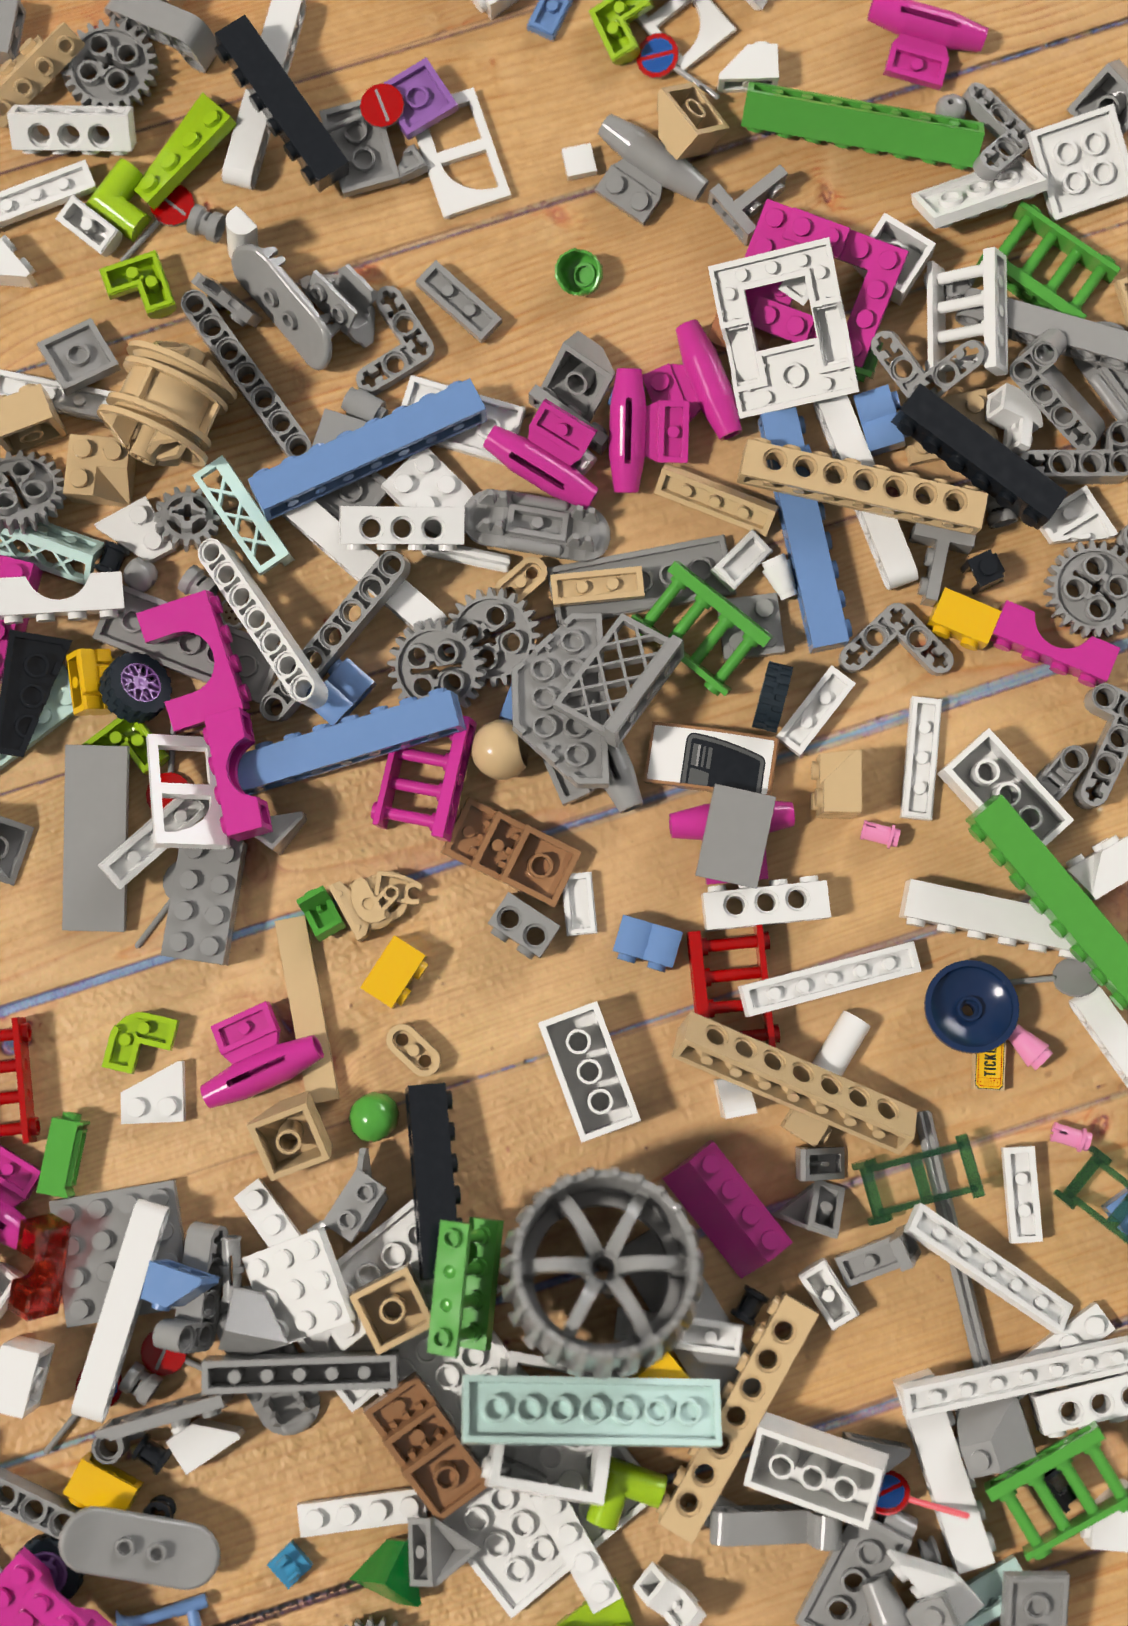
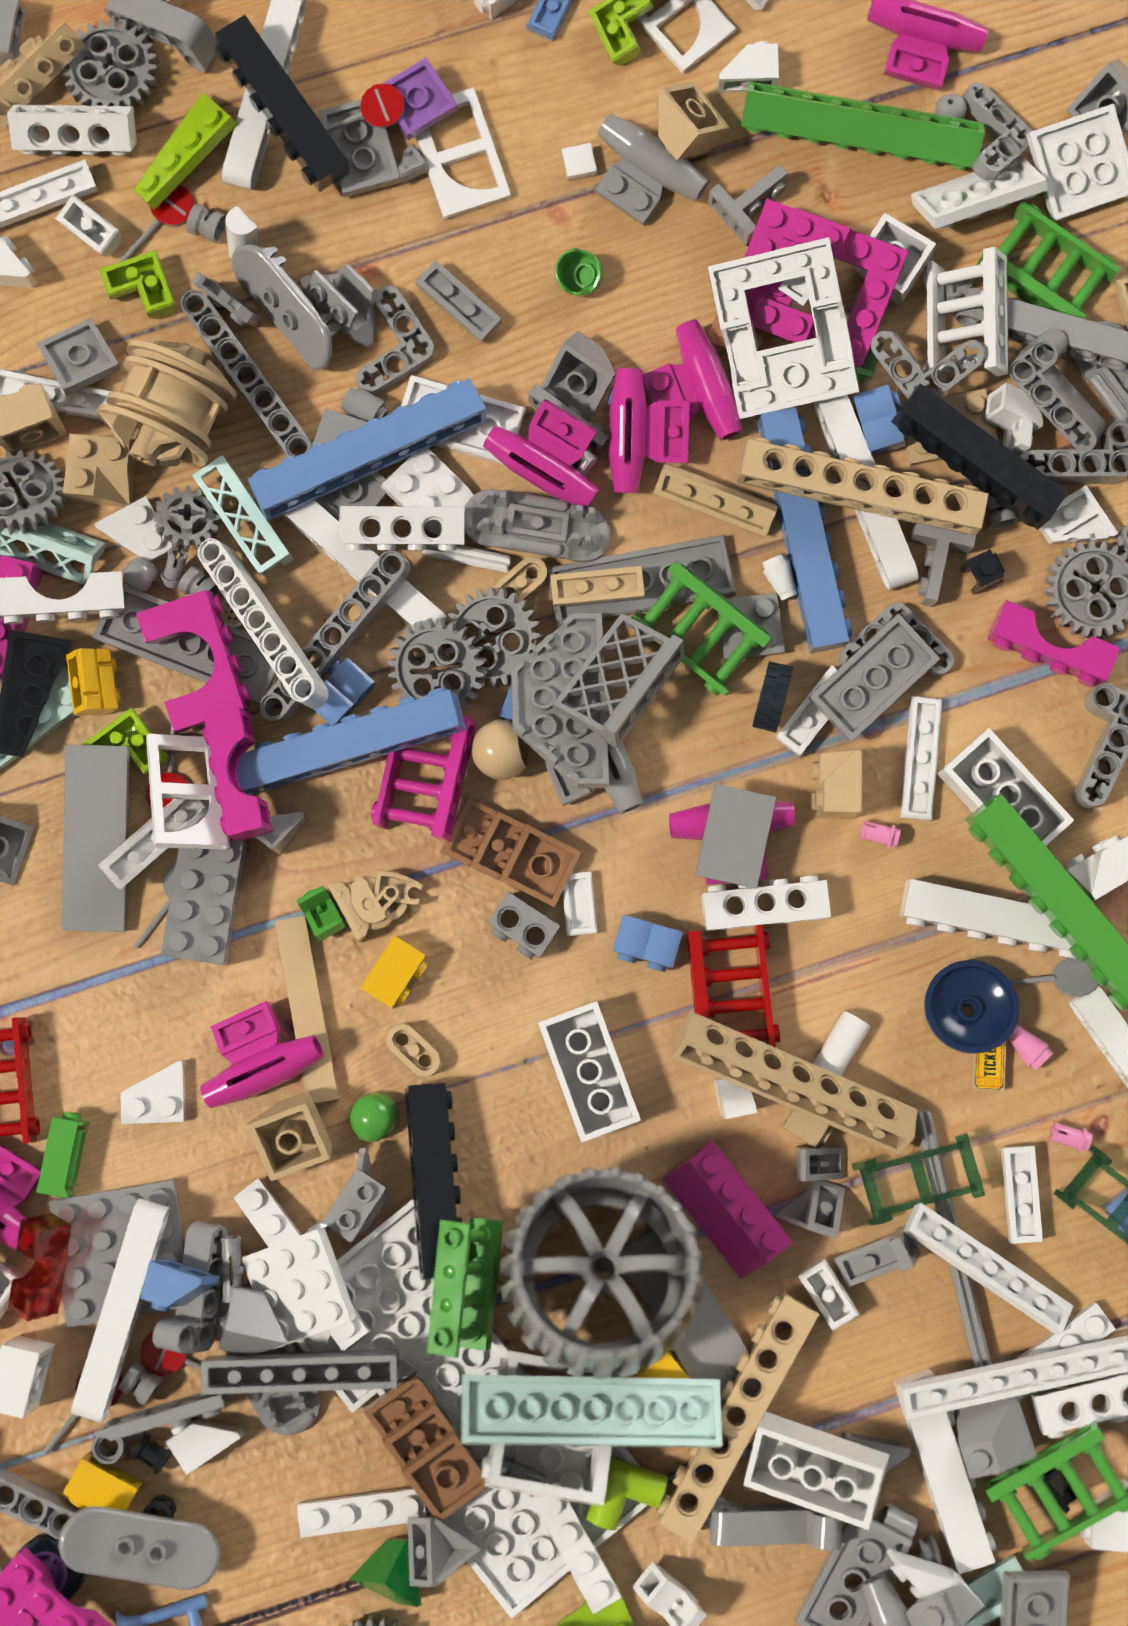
lime brick [85,158,152,242] -> none
black bush [93,540,131,572] -> none
black wheel [99,652,172,724] -> none
lime plate [101,1012,180,1074] -> none
dark azure tile [267,1540,314,1589] -> none
tan brick [349,1262,431,1355] -> none
white tile [613,1307,744,1358] -> none
piece [636,33,720,100] -> none
slope [643,722,780,796] -> none
white tile [710,529,773,593] -> none
black bush [730,1284,770,1327] -> none
white plate [738,941,922,1017] -> none
piece [875,1470,970,1519] -> none
yellow brick [926,587,1002,651] -> none
light grey piece [1035,745,1089,802] -> none
none -> light grey pin [160,547,188,588]
none -> light grey plate [808,613,940,743]

